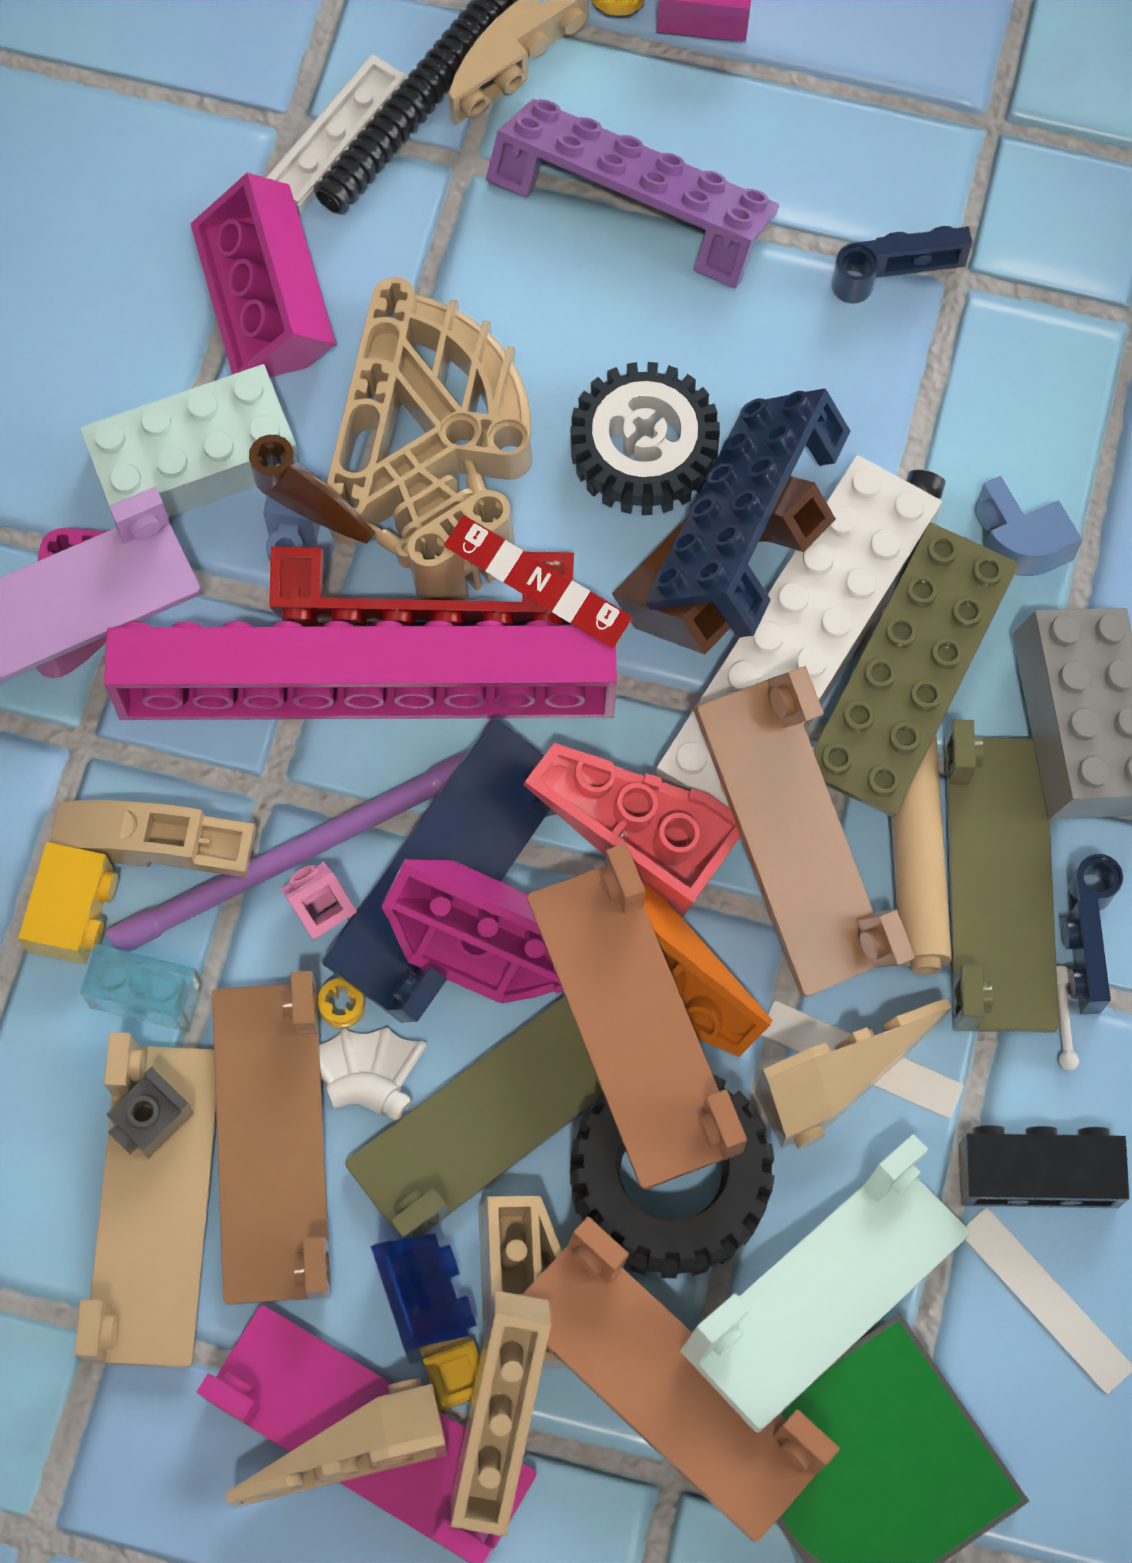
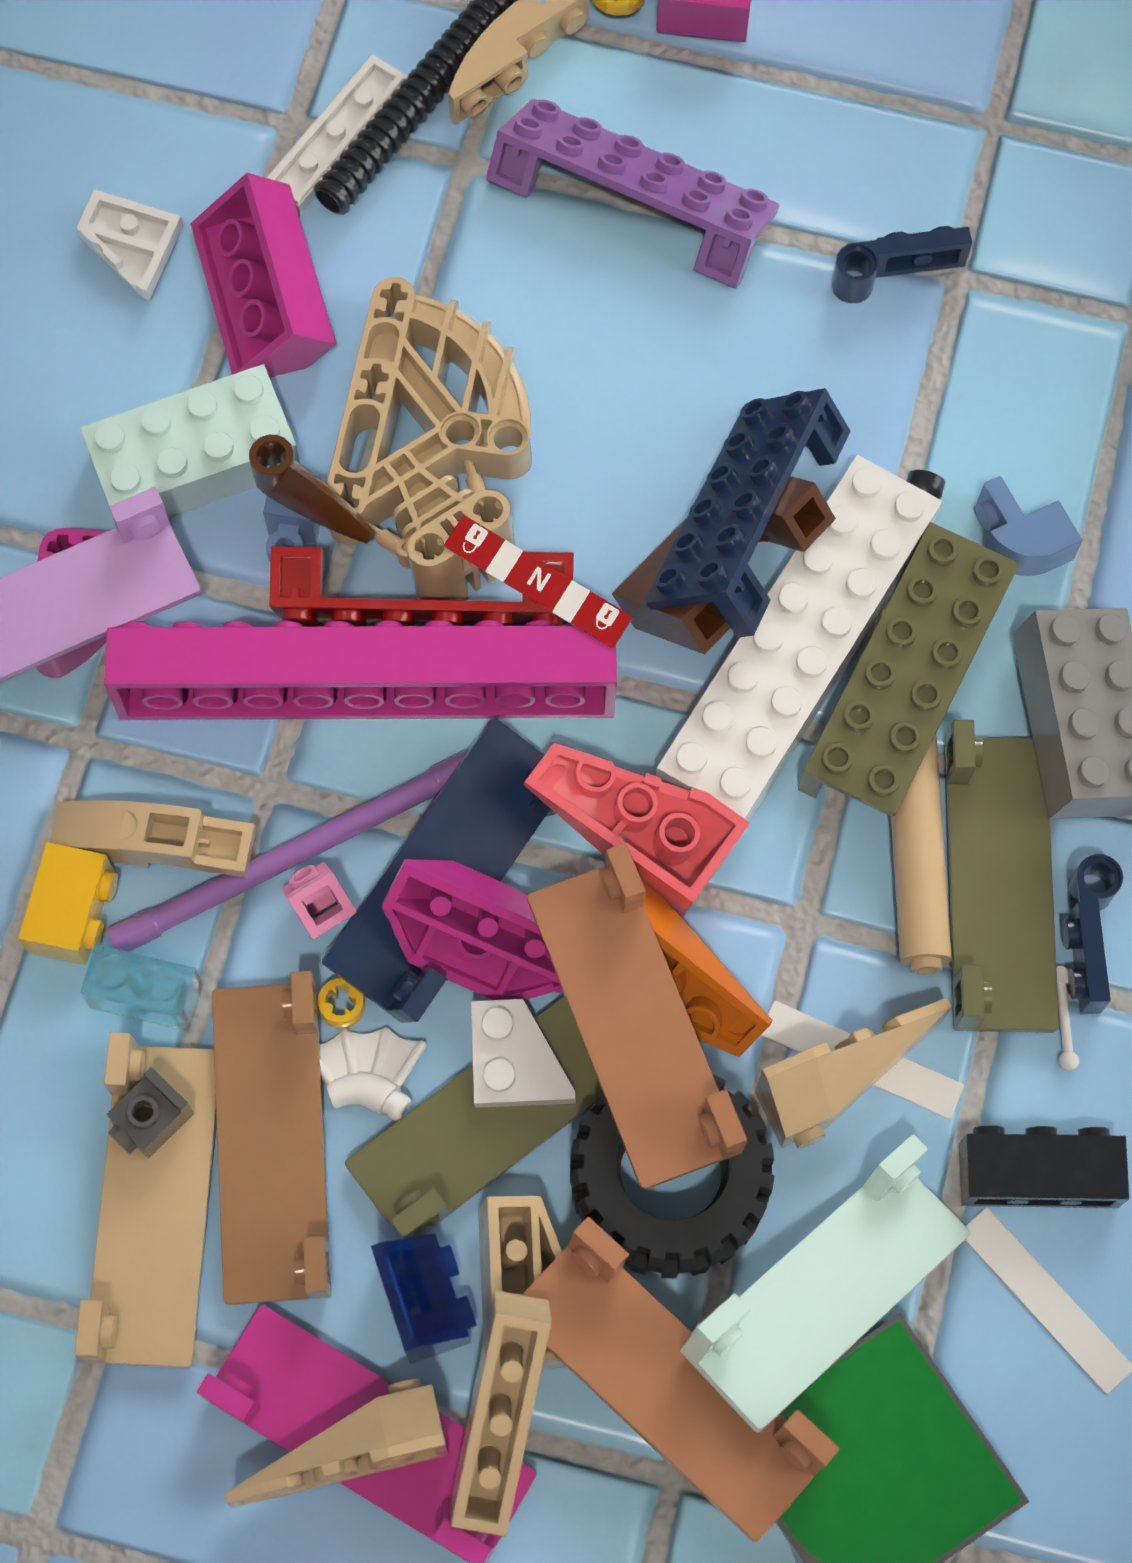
yellow tile [423,1340,480,1412] -> none
wheel [570,362,720,515] -> none
medium nougat bracket [694,666,915,996] -> none
none -> white wing [76,189,183,301]
none -> white wing [471,999,576,1108]

